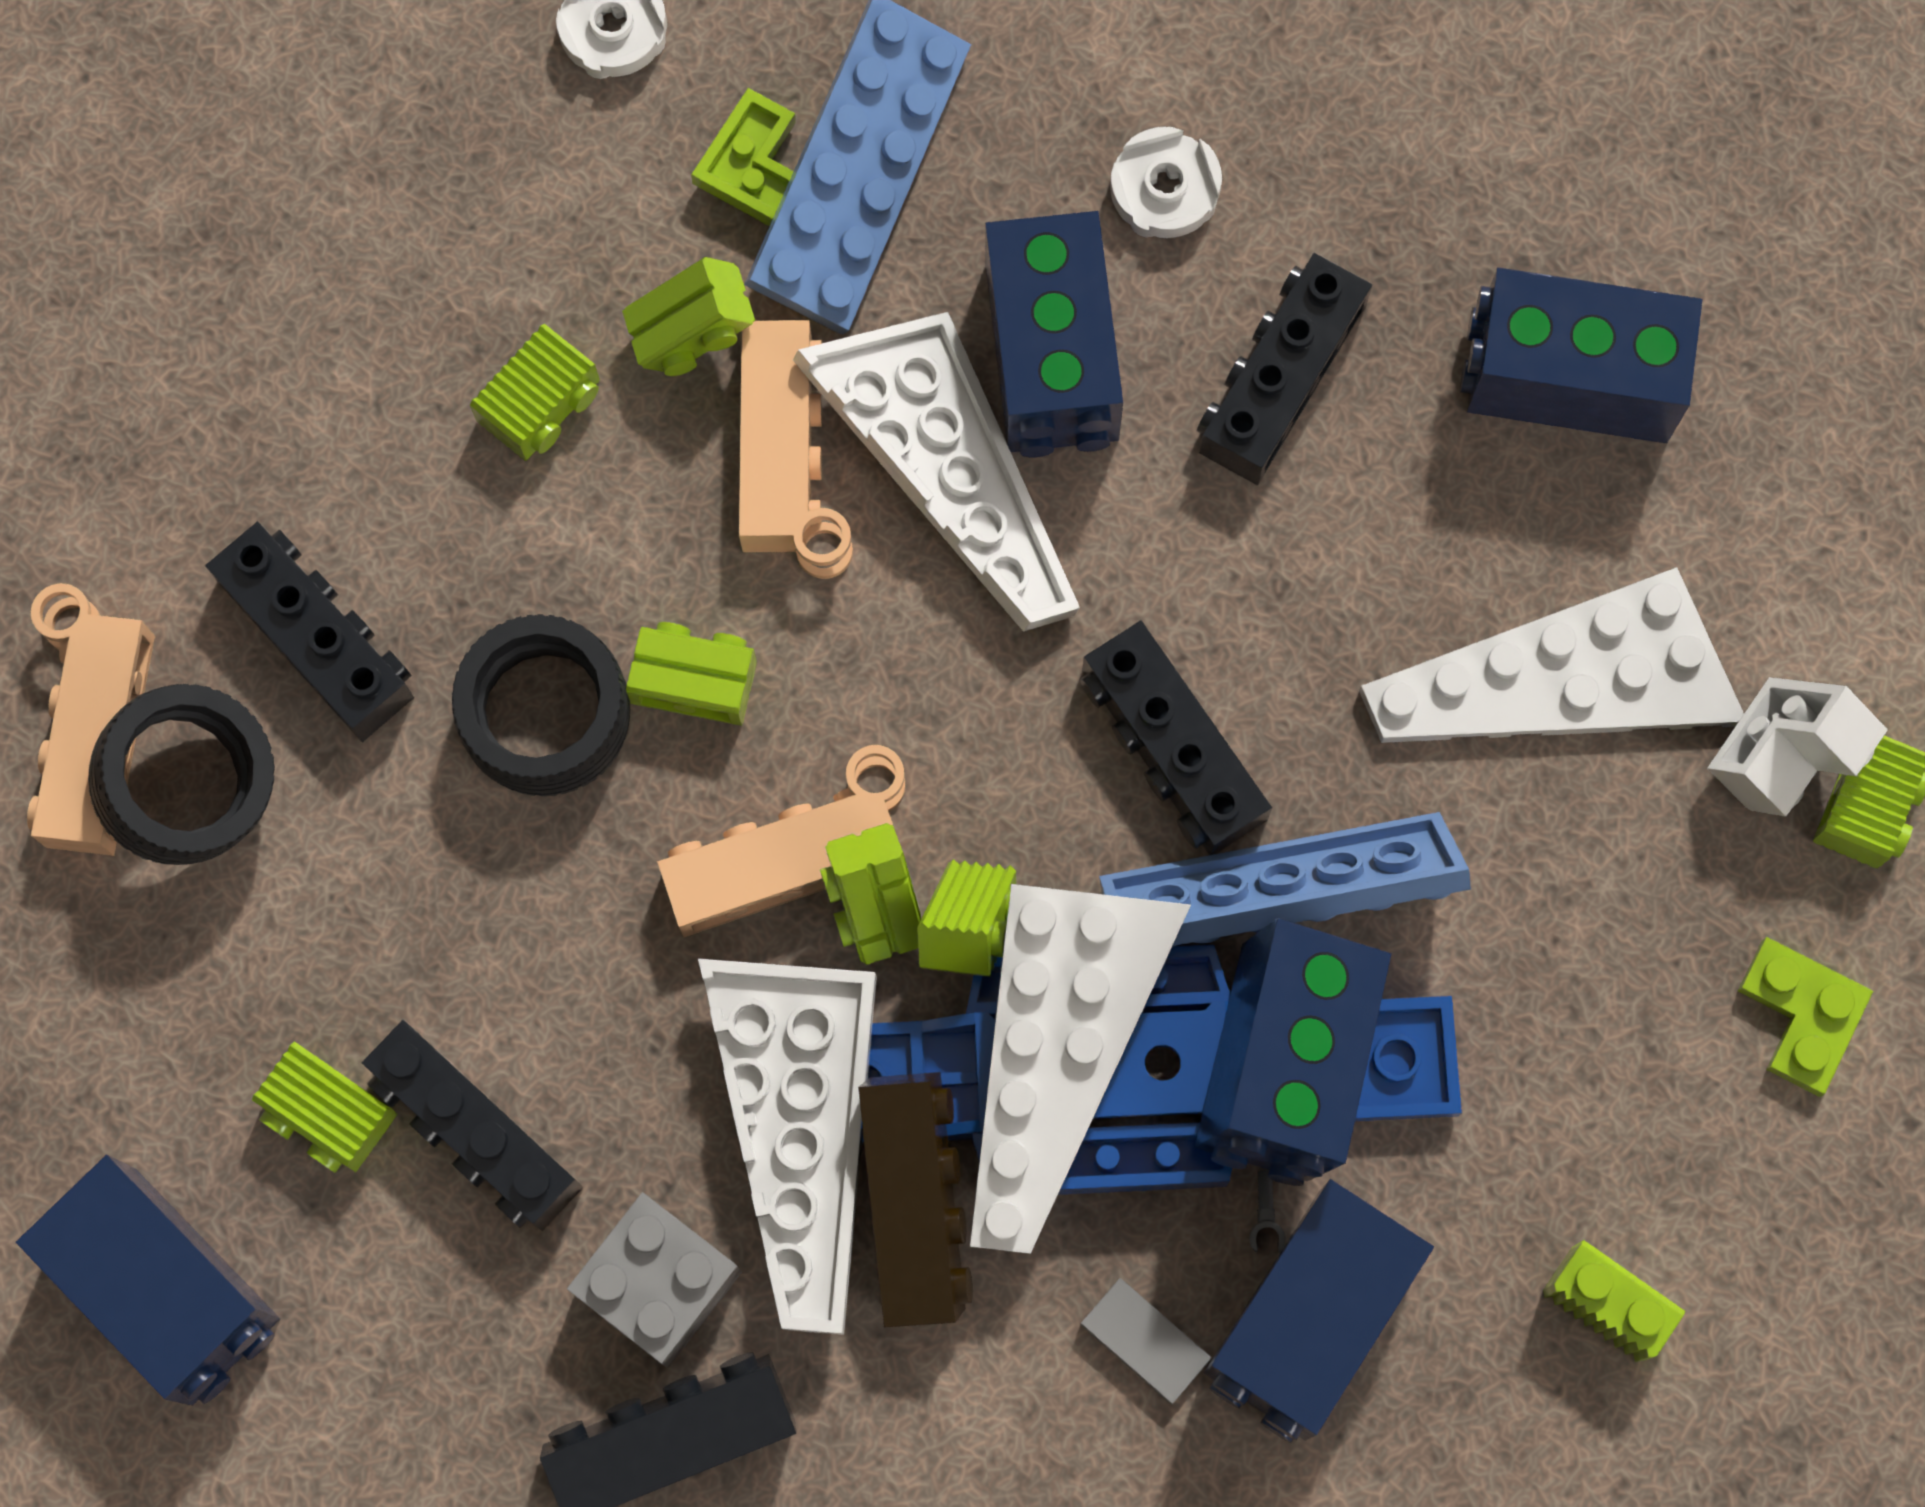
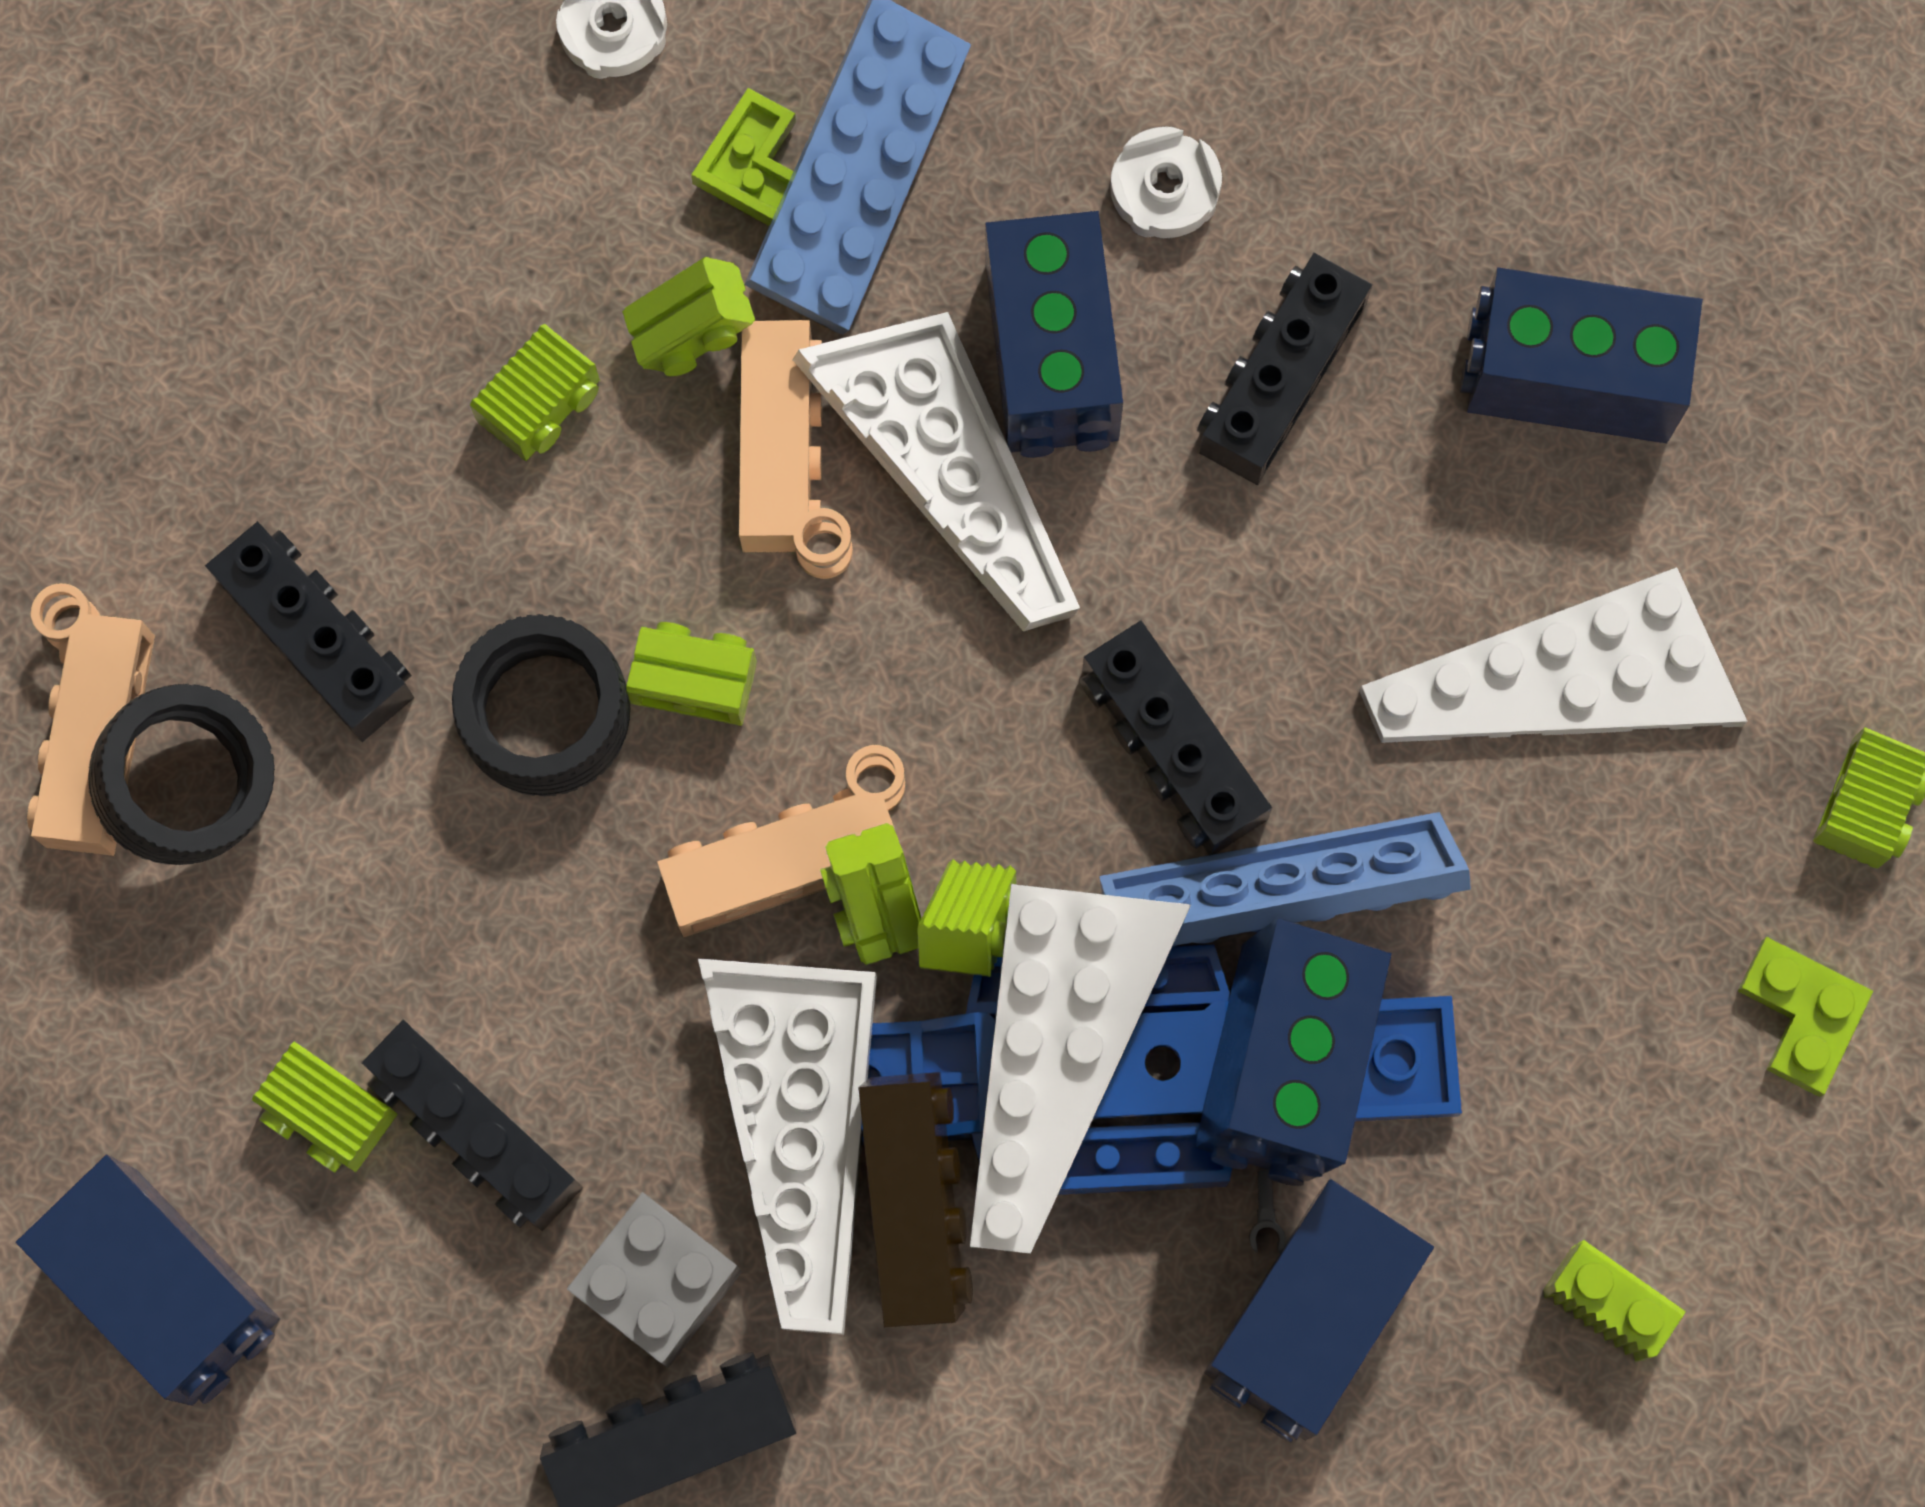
light grey tile [1080,1278,1211,1405] -> none
white brick [1707,677,1888,817] -> none

